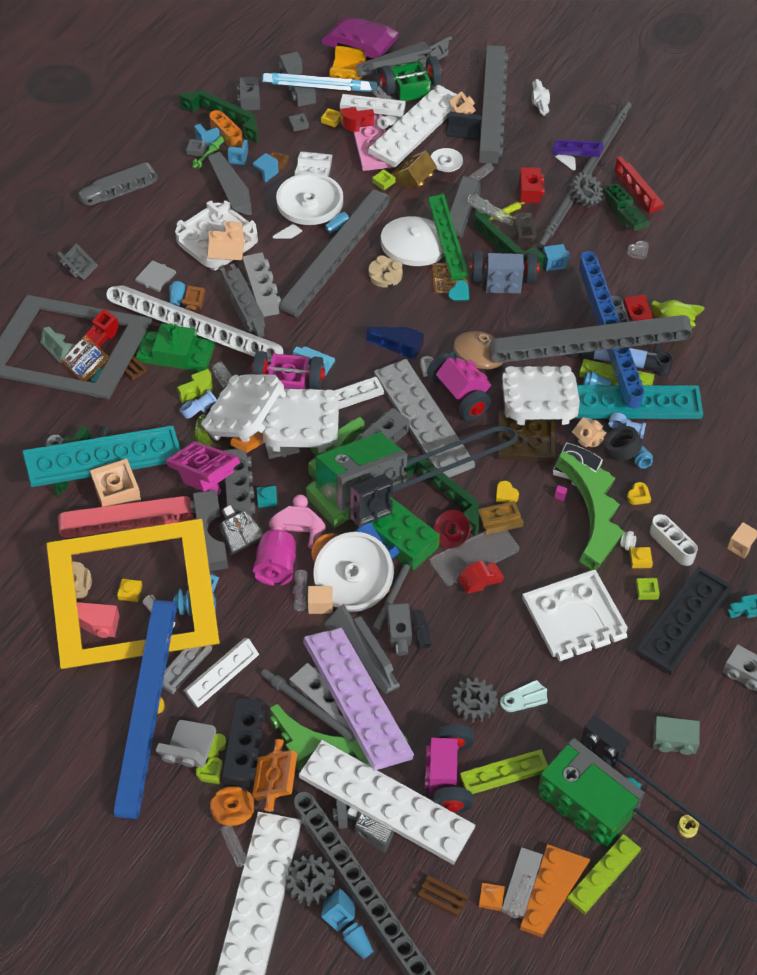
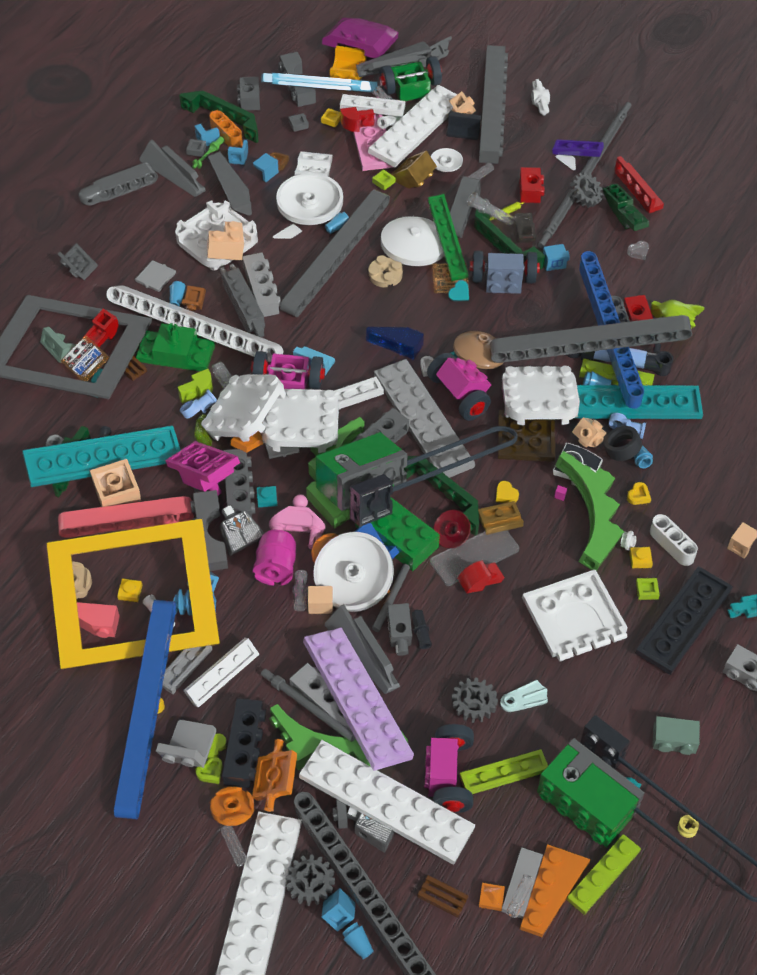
none -> dark grey wedge [140,140,206,197]

